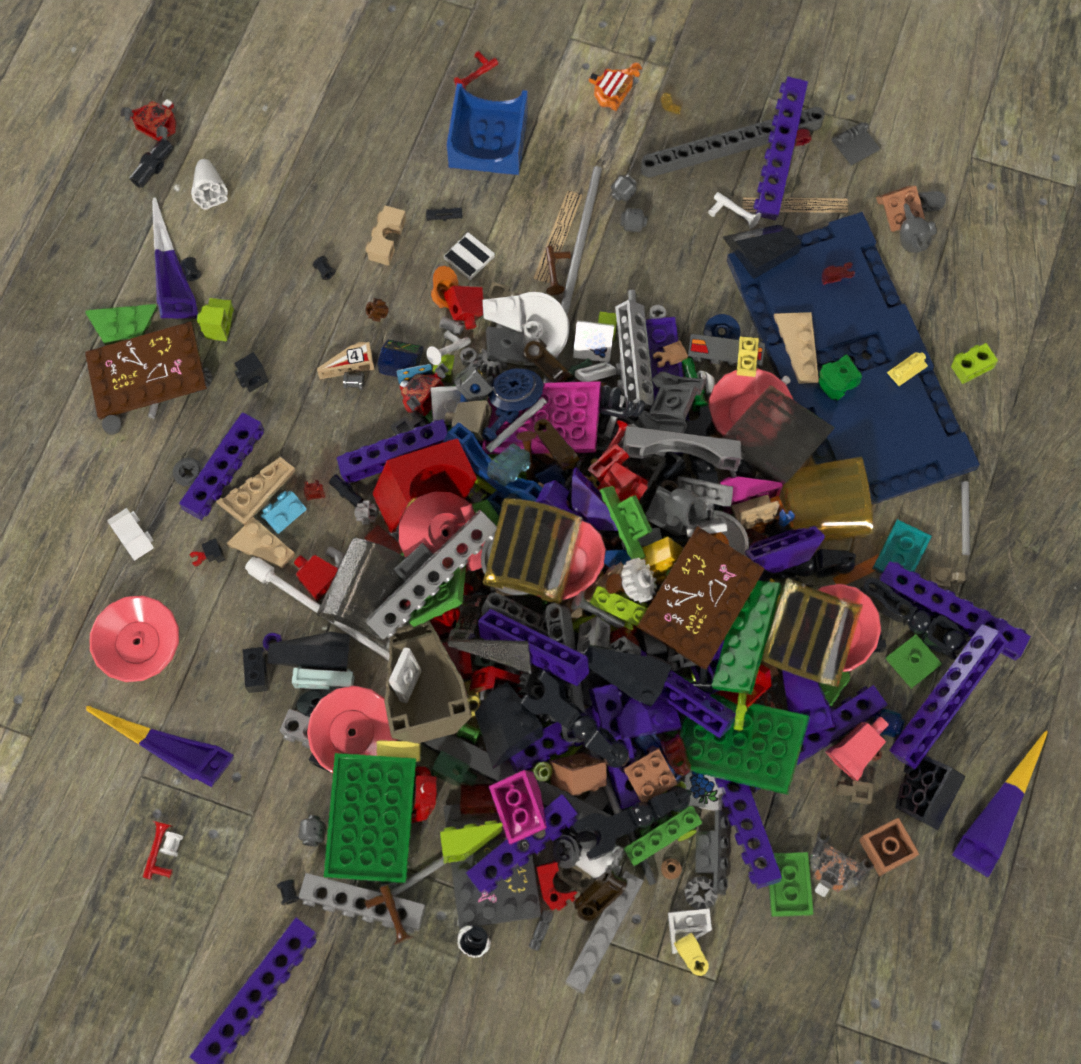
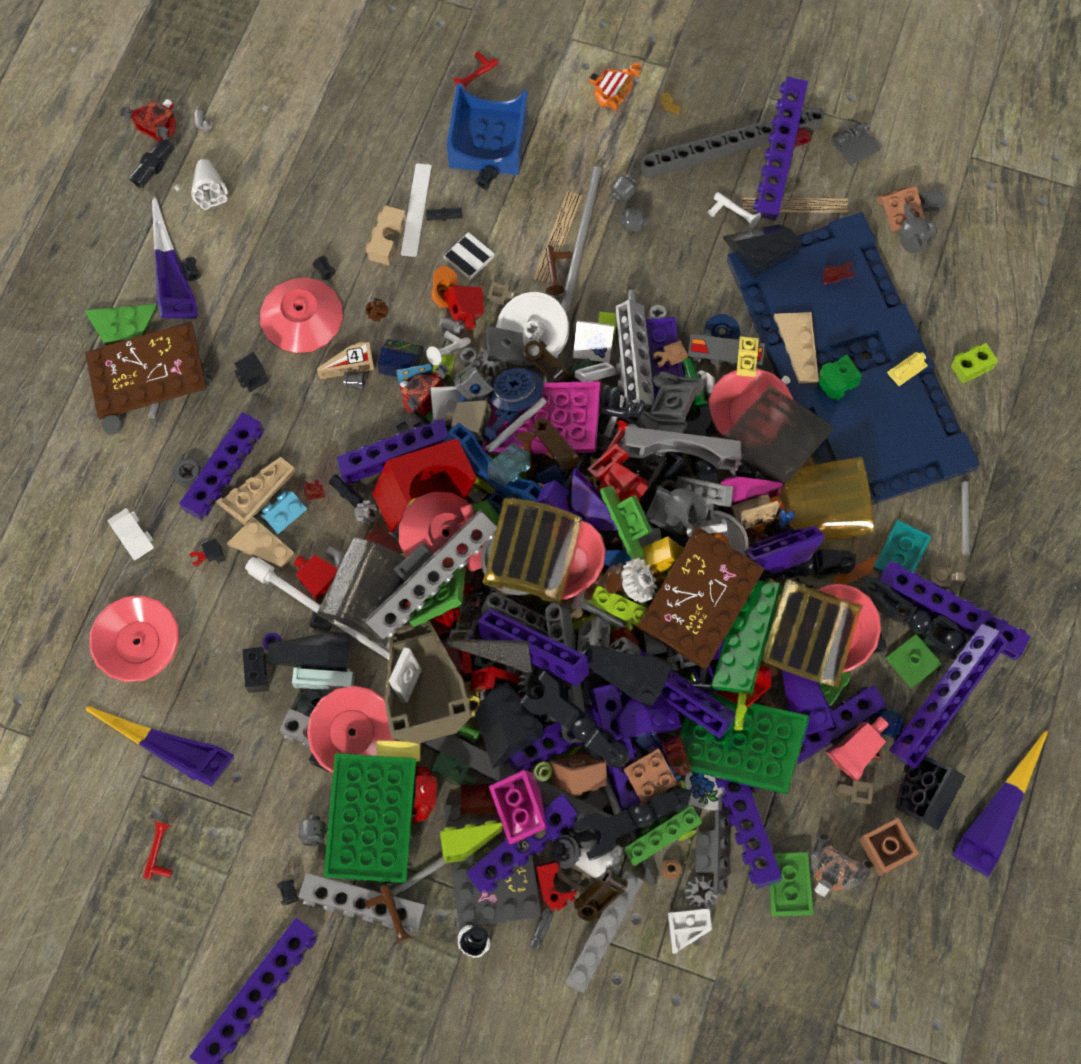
white bush [160,831,183,857] -> none
lime brick [197,298,234,341] -> none
white wing [483,295,522,332] -> none
light yellow piece [673,933,709,976] -> none
none -> light grey arm [194,110,213,132]
none -> coral dish [260,278,343,353]
none -> black tile [310,611,330,631]
none -> white sticker [401,163,431,257]
none -> black bush [475,166,498,190]

